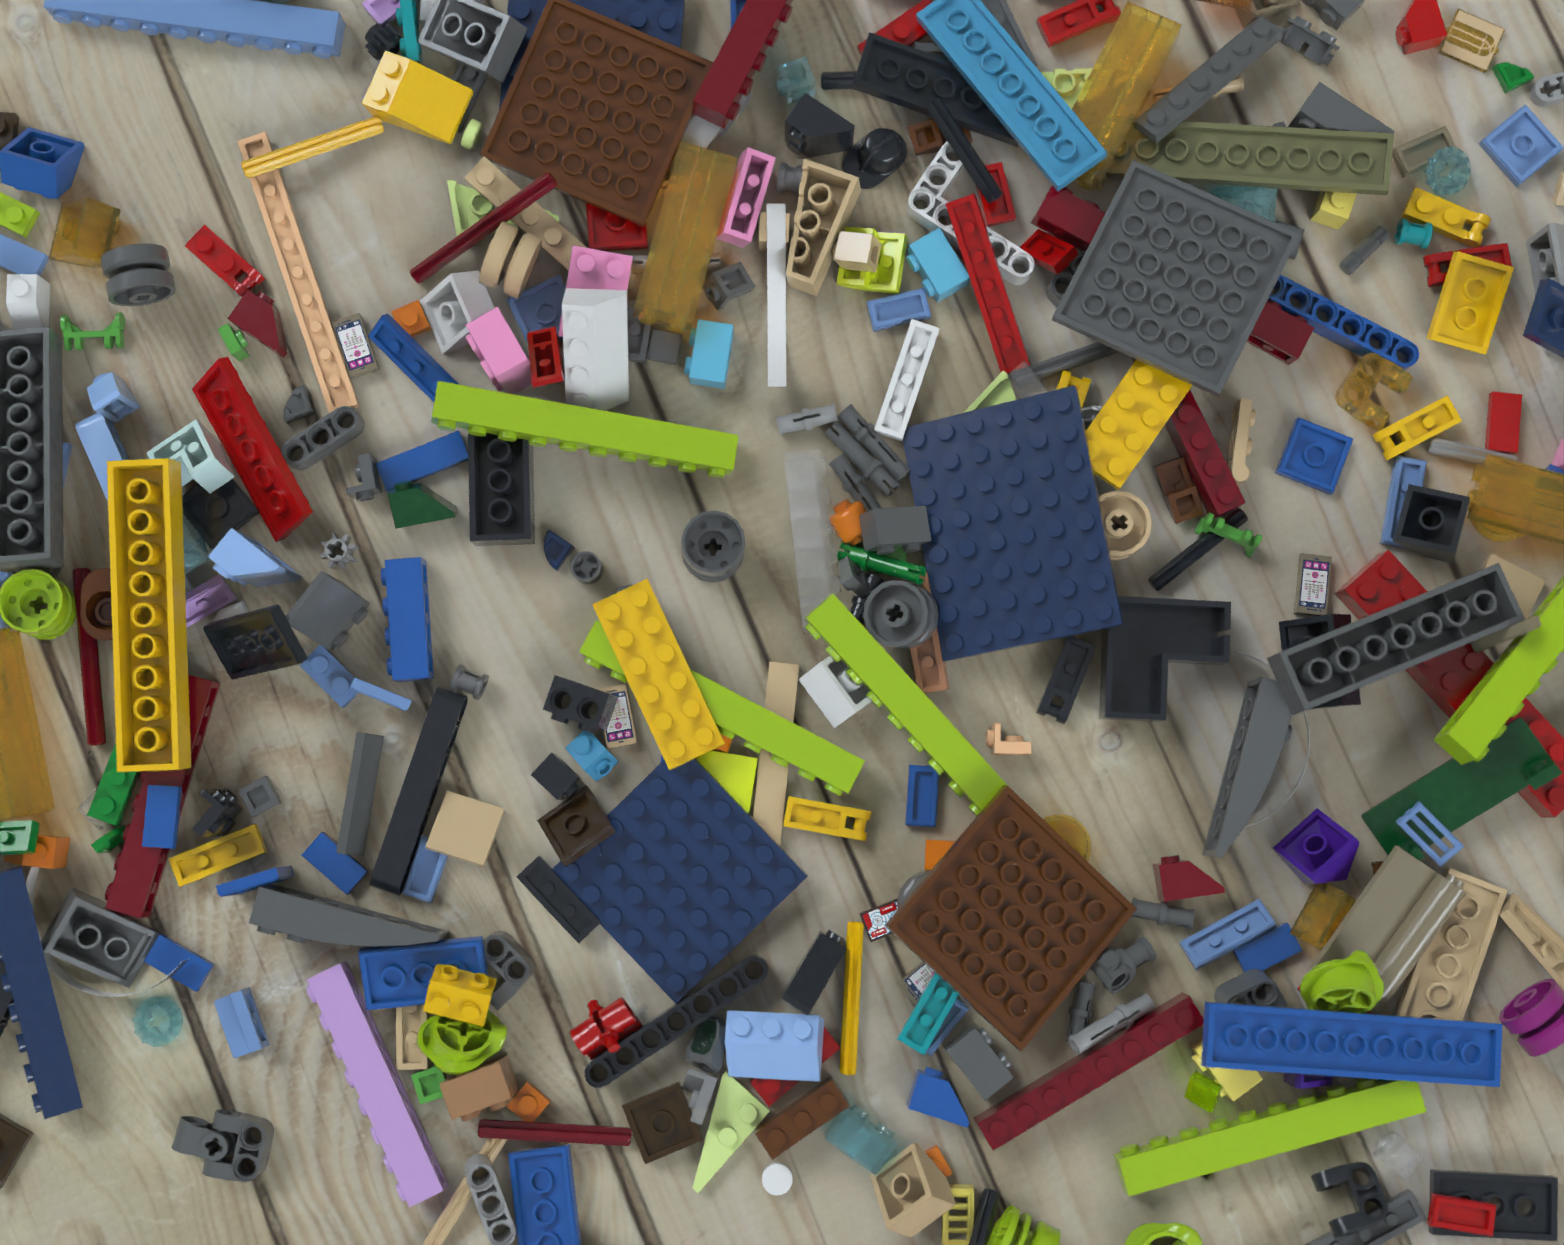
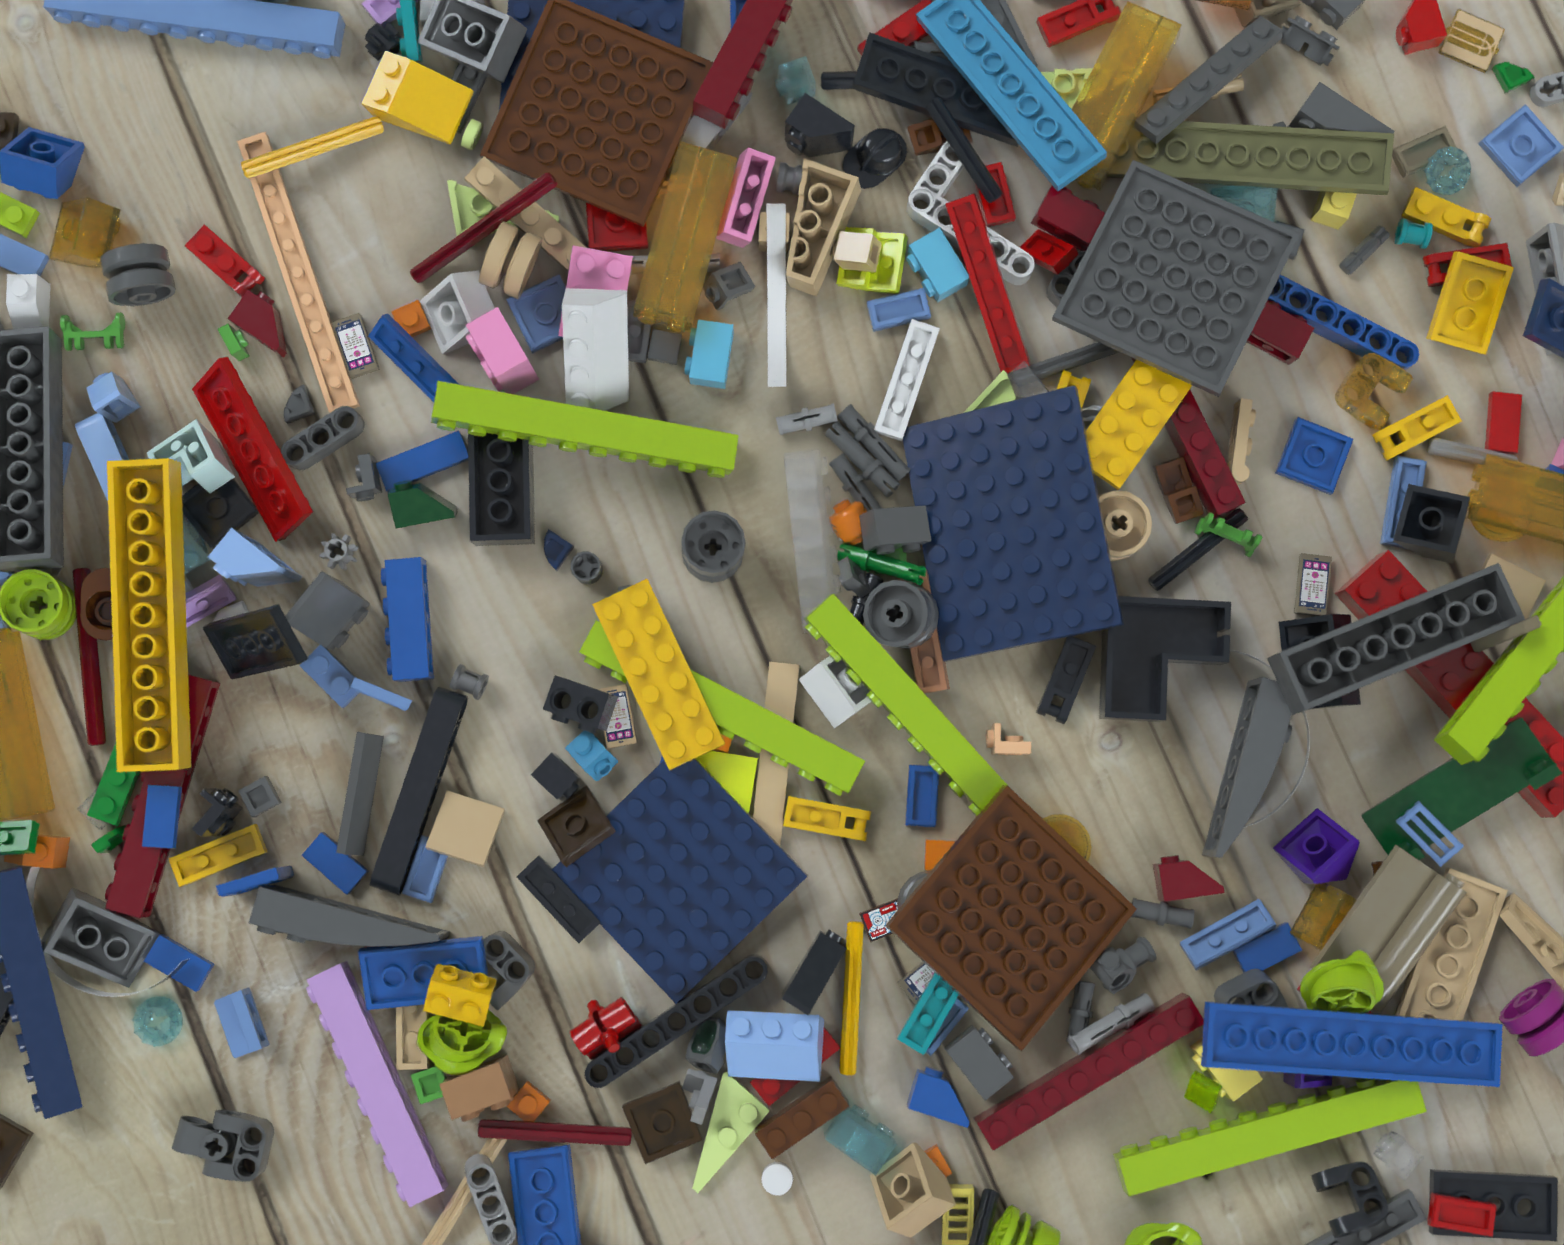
red slope [527,326,565,388] -> none

